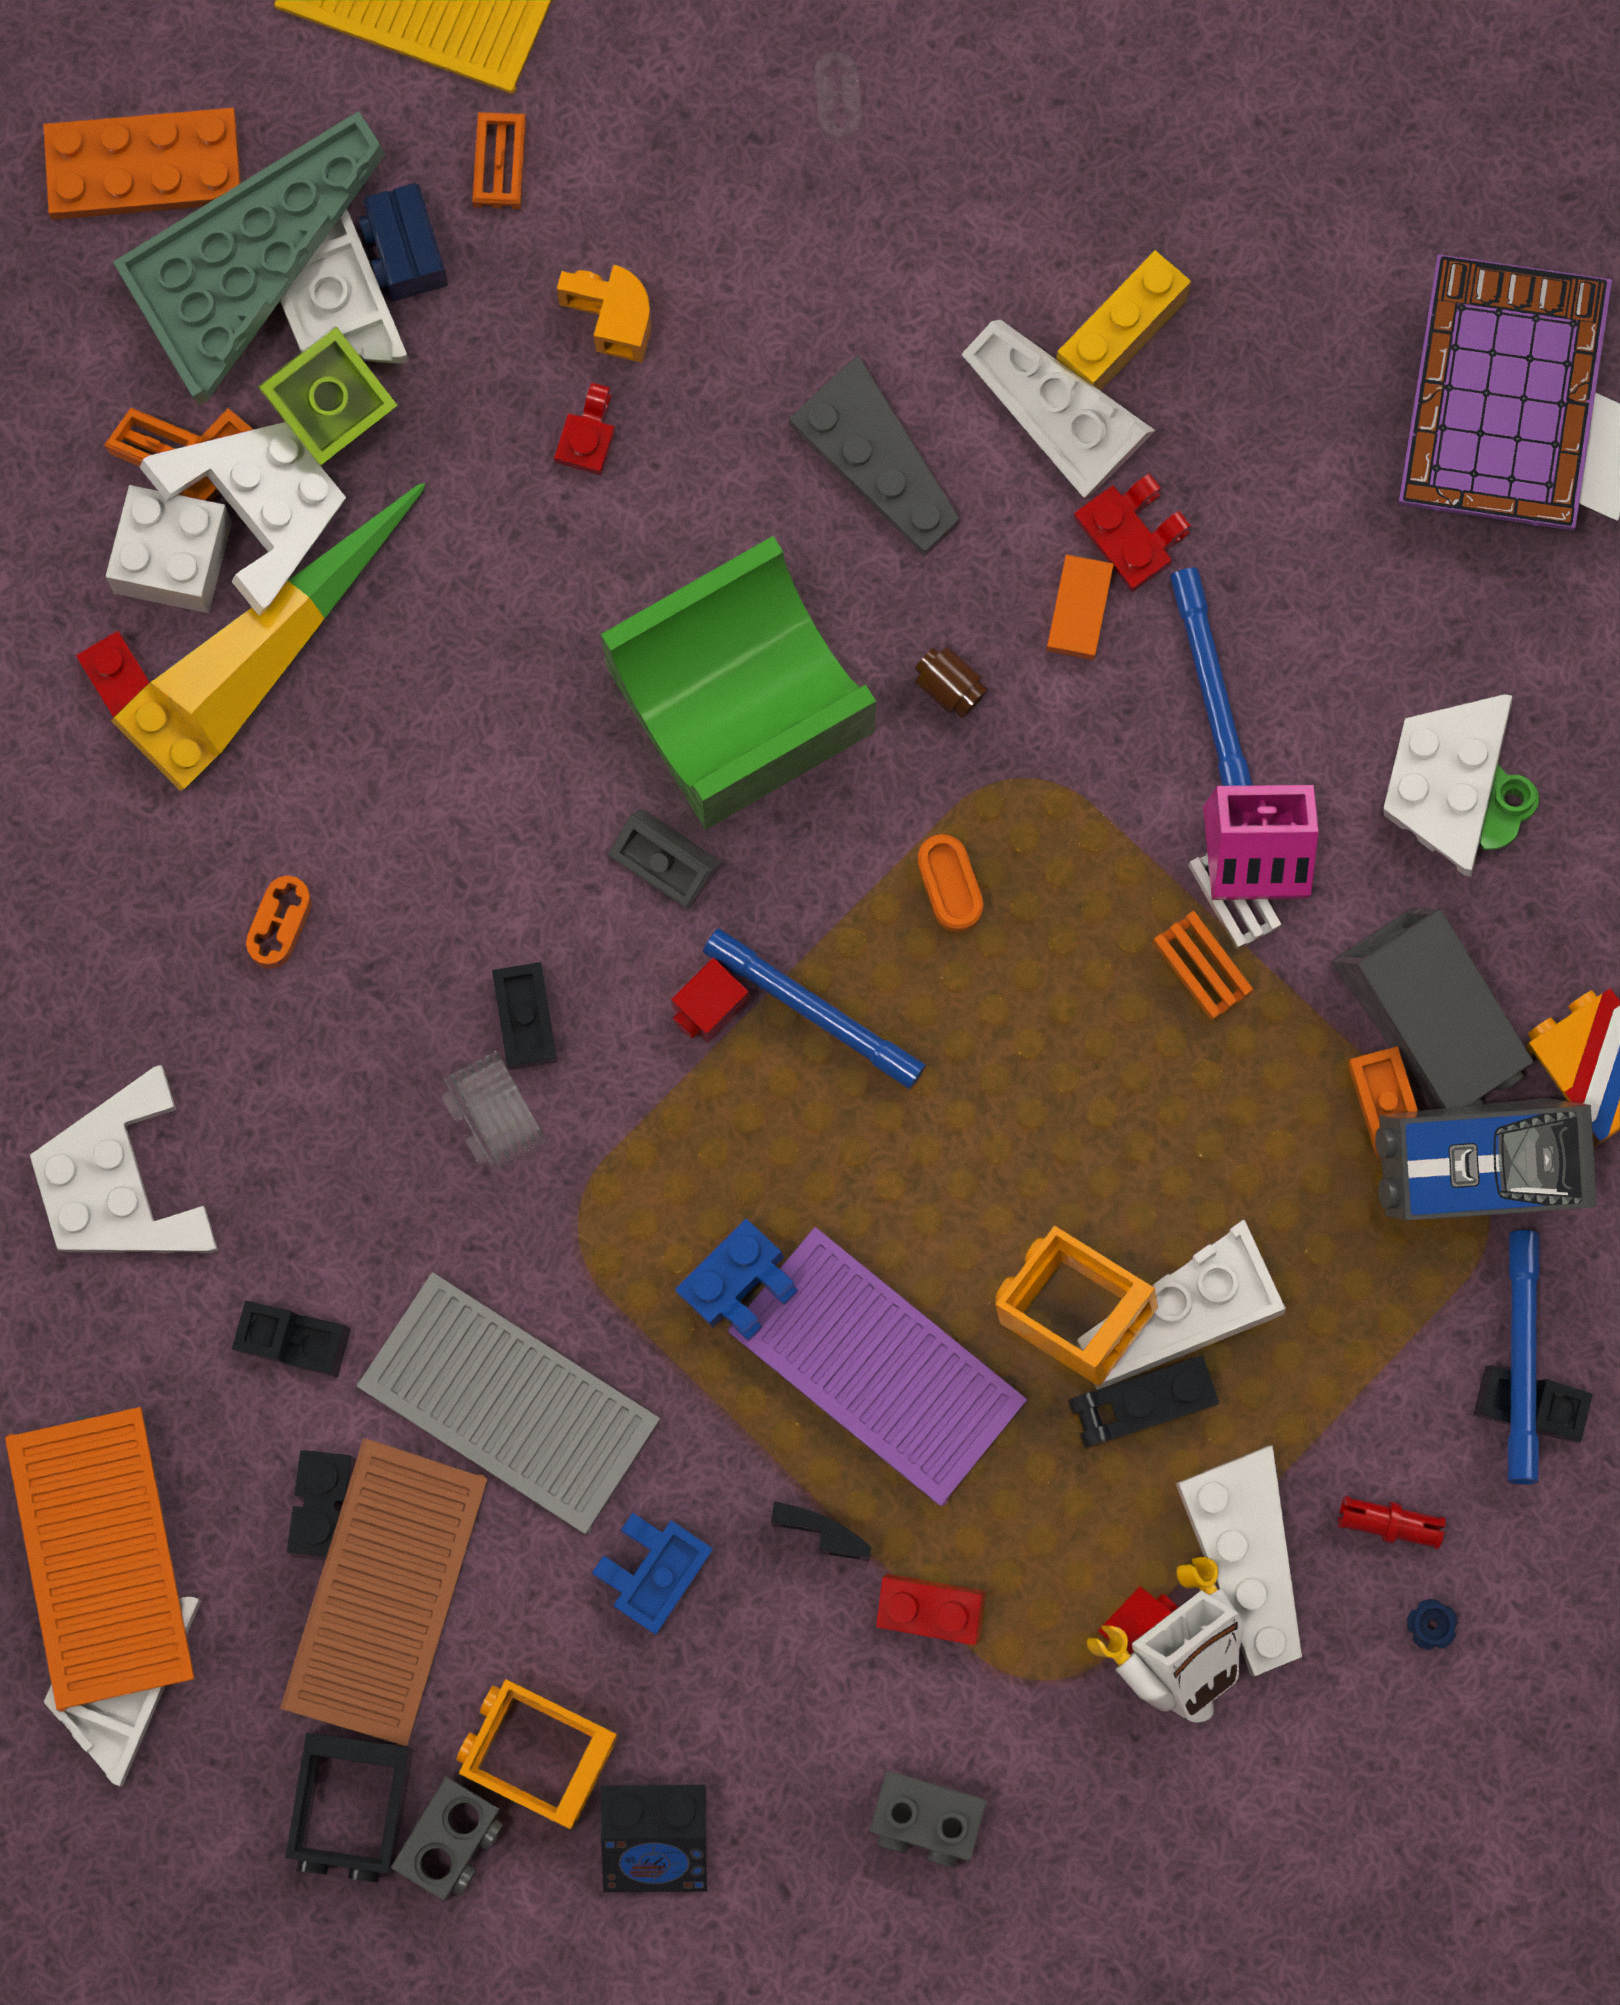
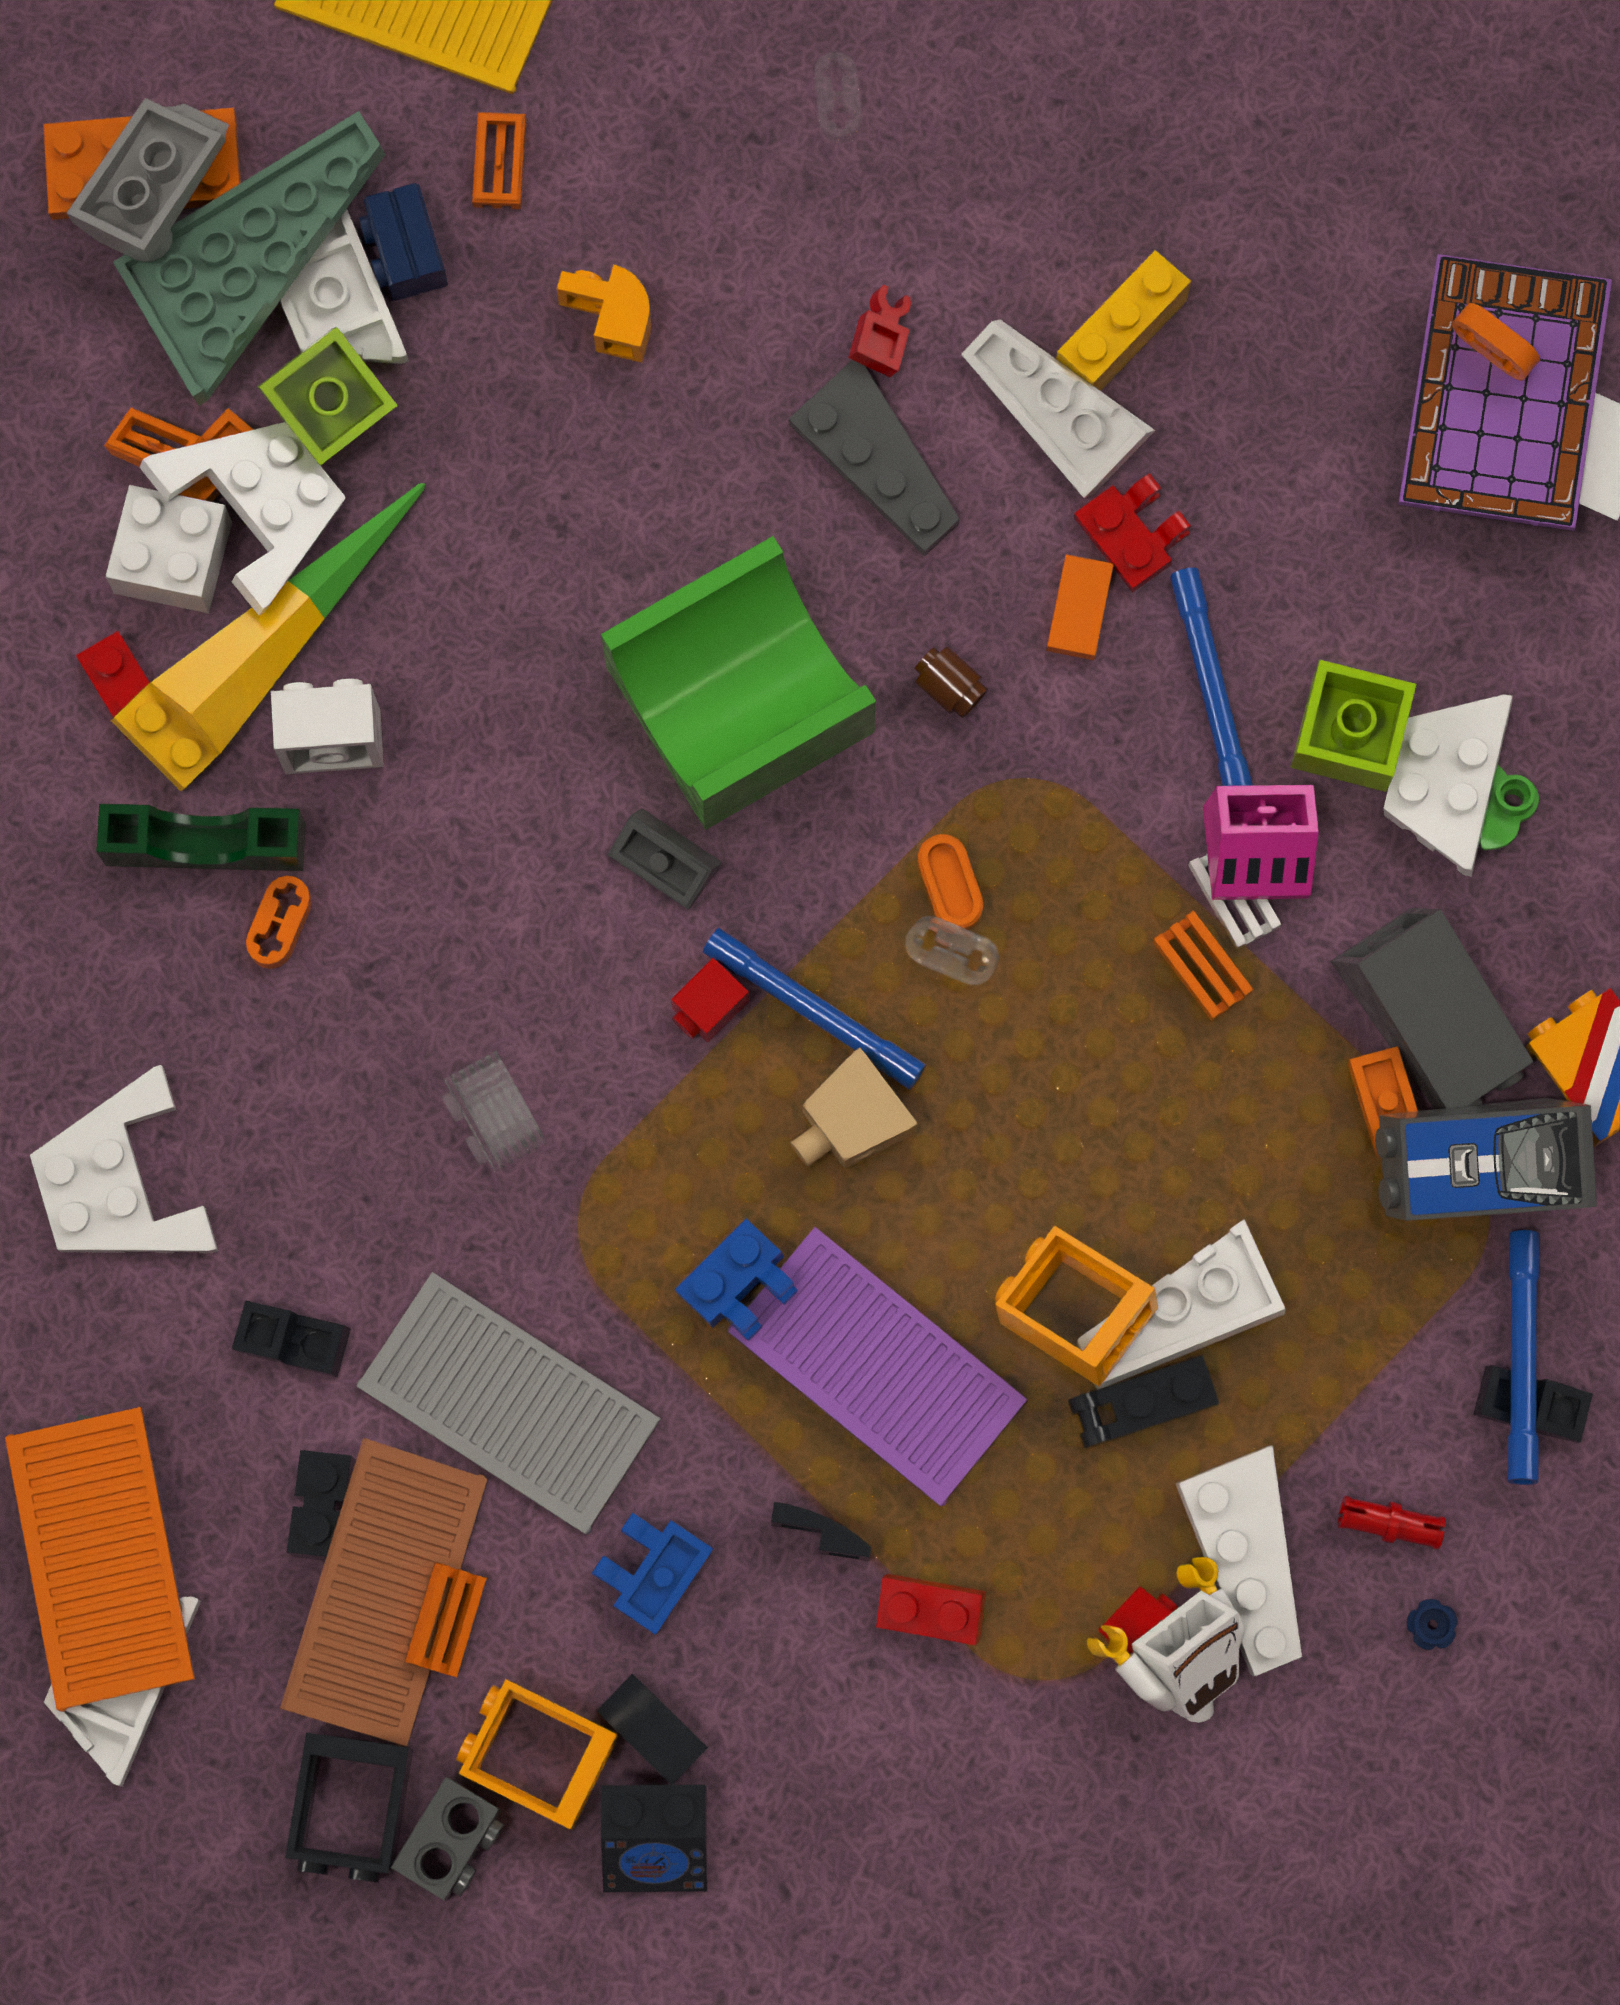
black plate [492,962,558,1070] -> none
red plate [554,382,616,476] -> none
dark grey brick [869,1771,987,1869] -> none
none -> light grey slope [67,98,229,262]
none -> dark green arch [96,804,306,871]
none -> white brick [271,679,384,774]
none -> orange tile [405,1563,487,1677]
none -> black slope [596,1674,708,1785]
none -> tan torso [790,1047,918,1168]
none -> red plate [848,285,911,377]
none -> clear beam [905,916,999,985]
none -> lime brick [1290,660,1416,792]
none -> orange beam [1452,303,1540,381]

